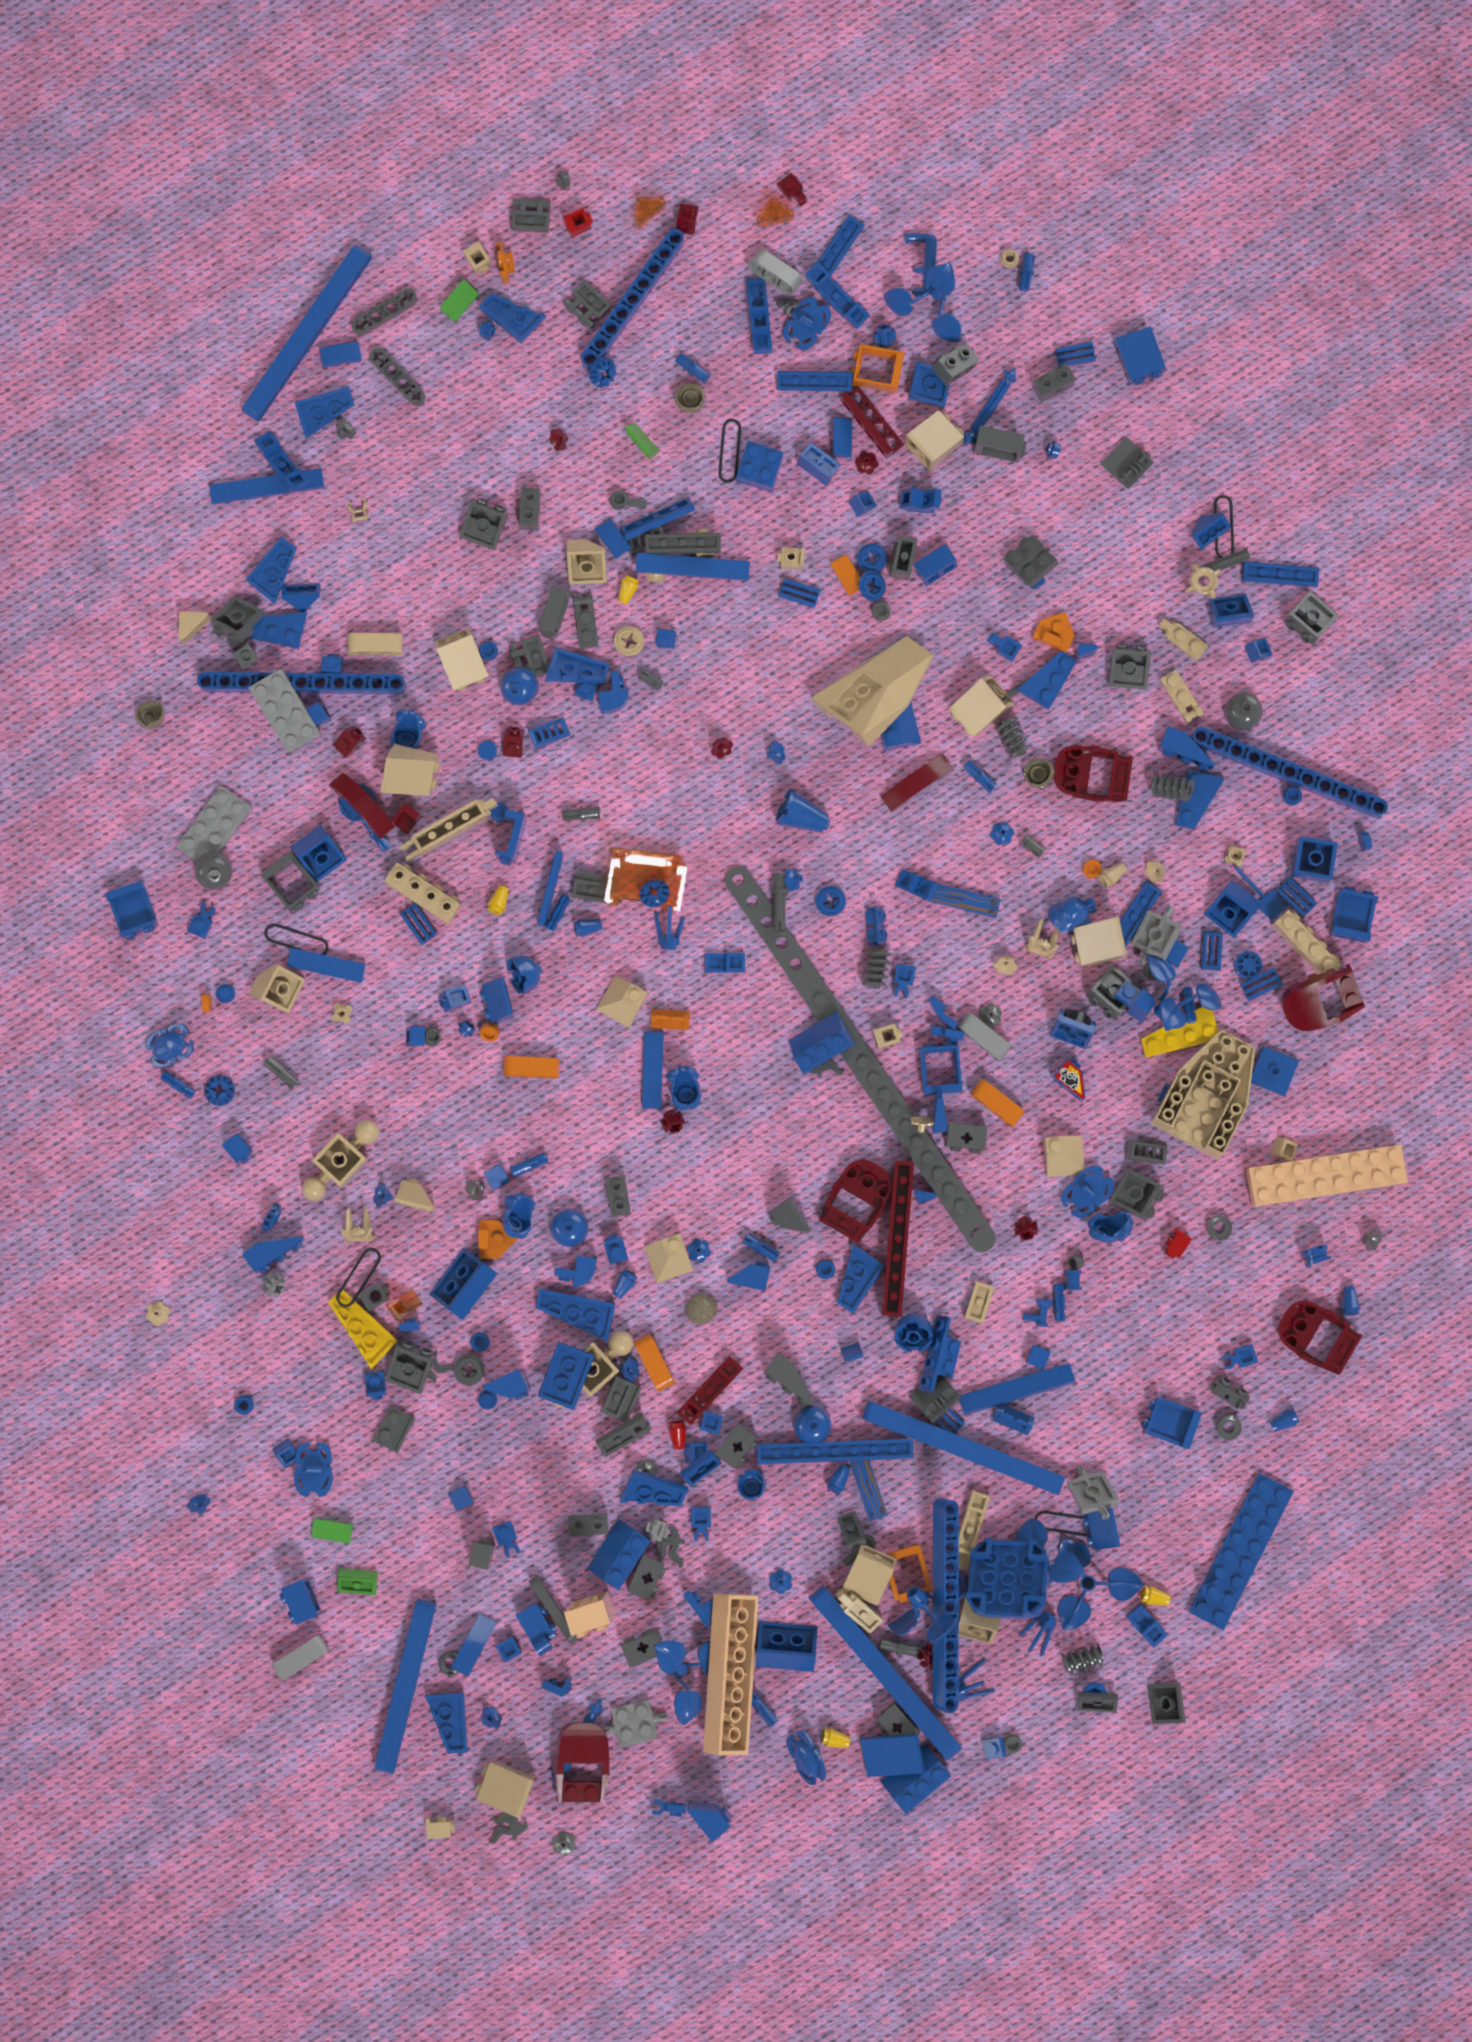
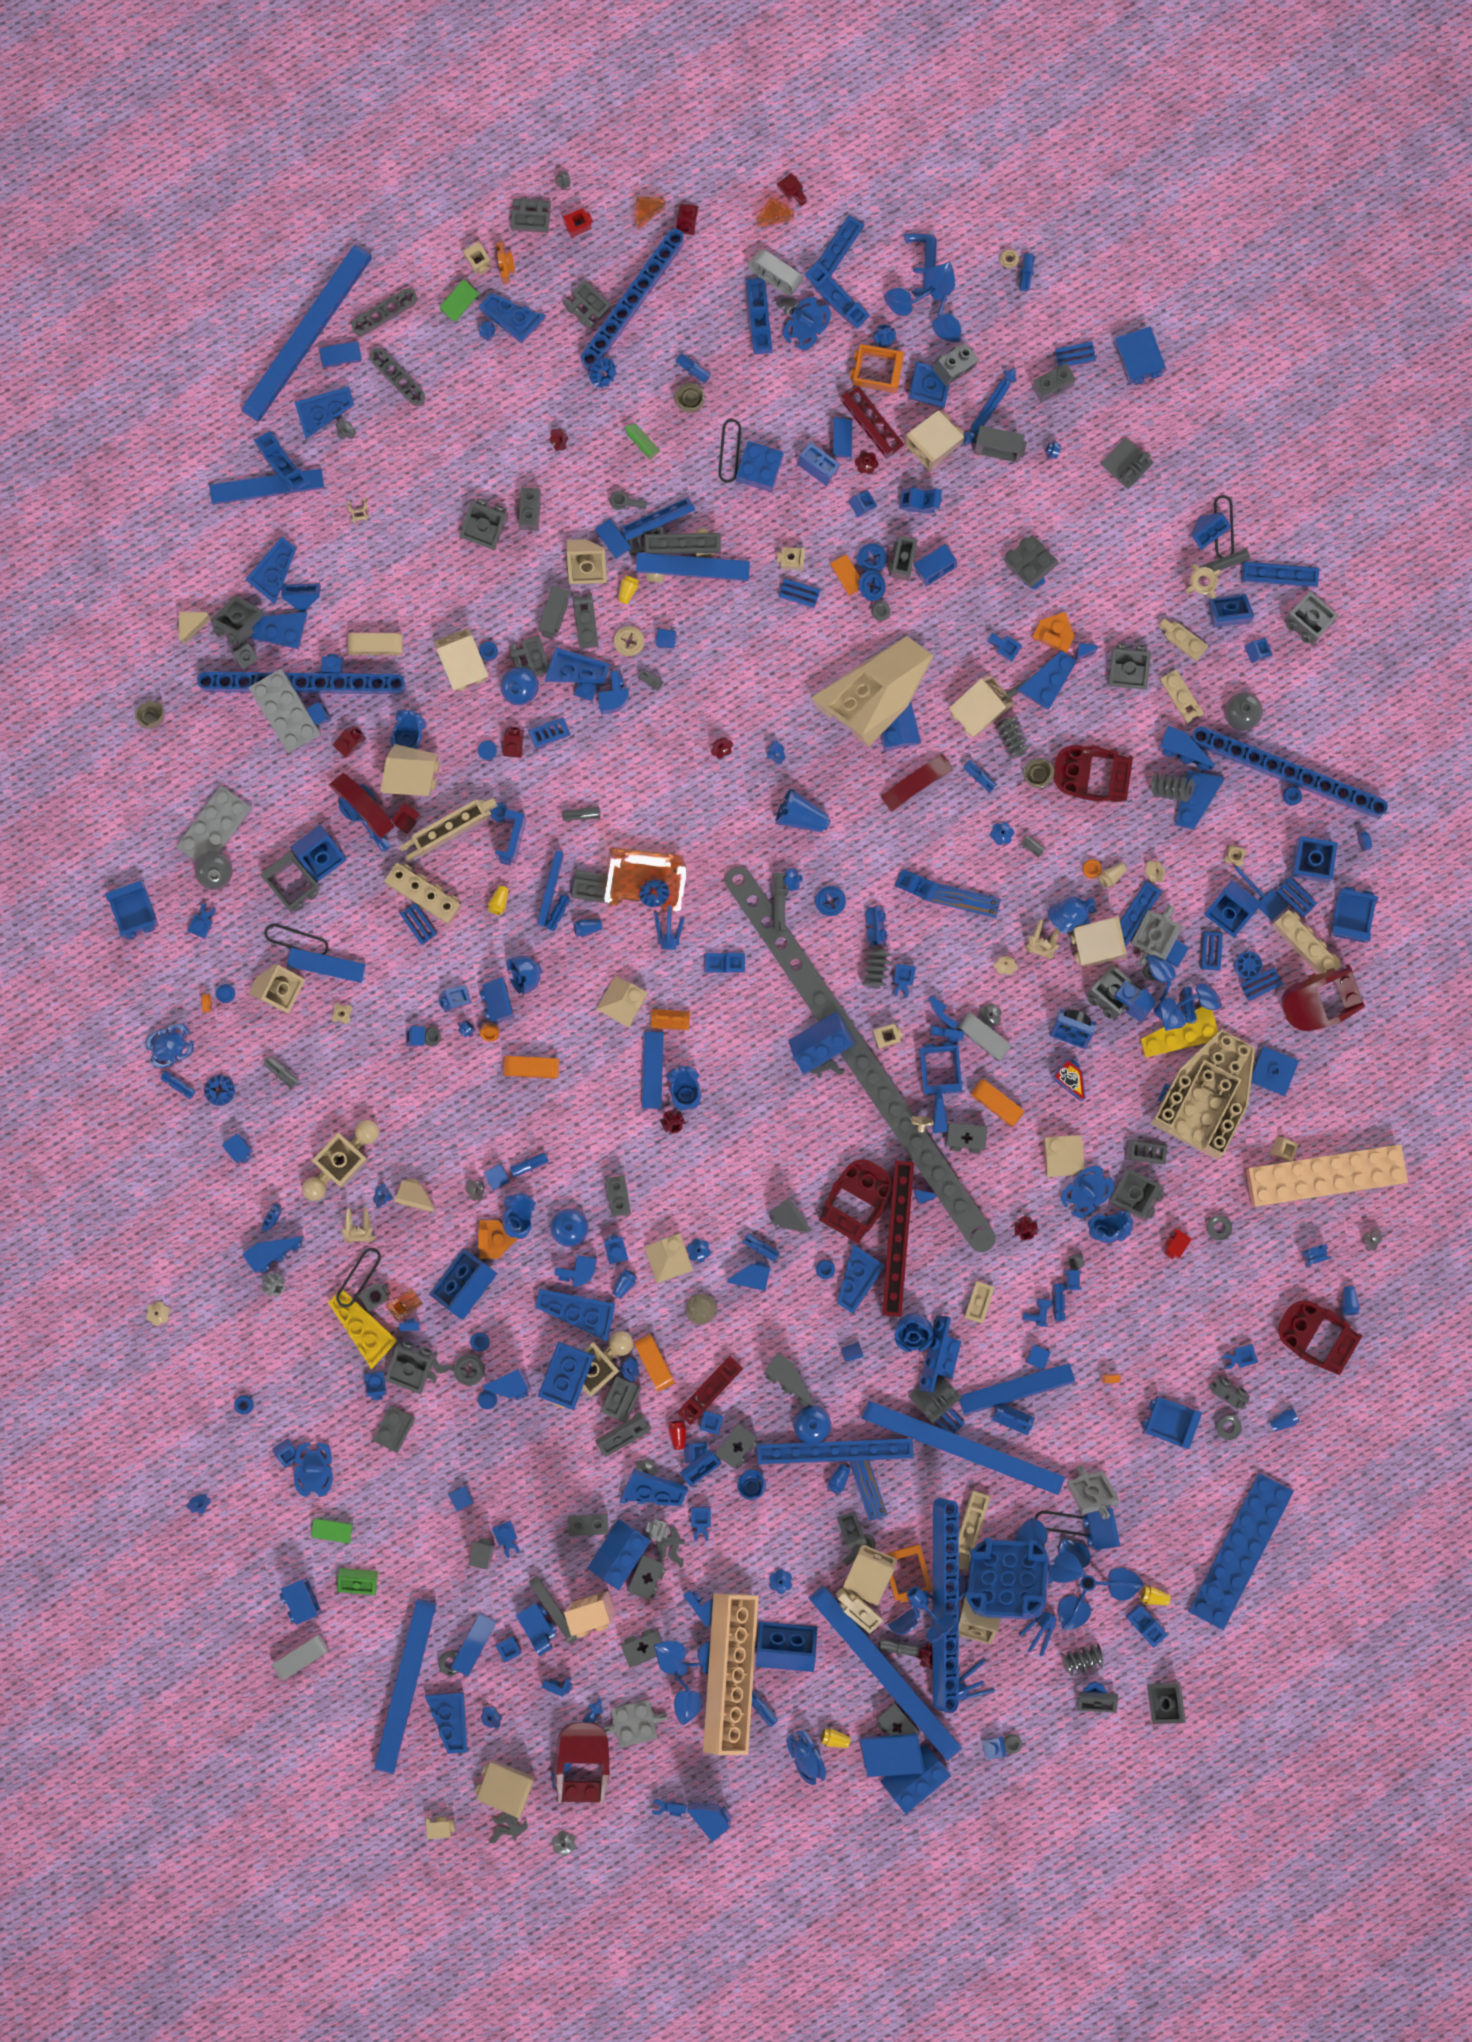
blue tile [777,371,853,392] -> none
none -> orange tile [1101,1373,1121,1384]

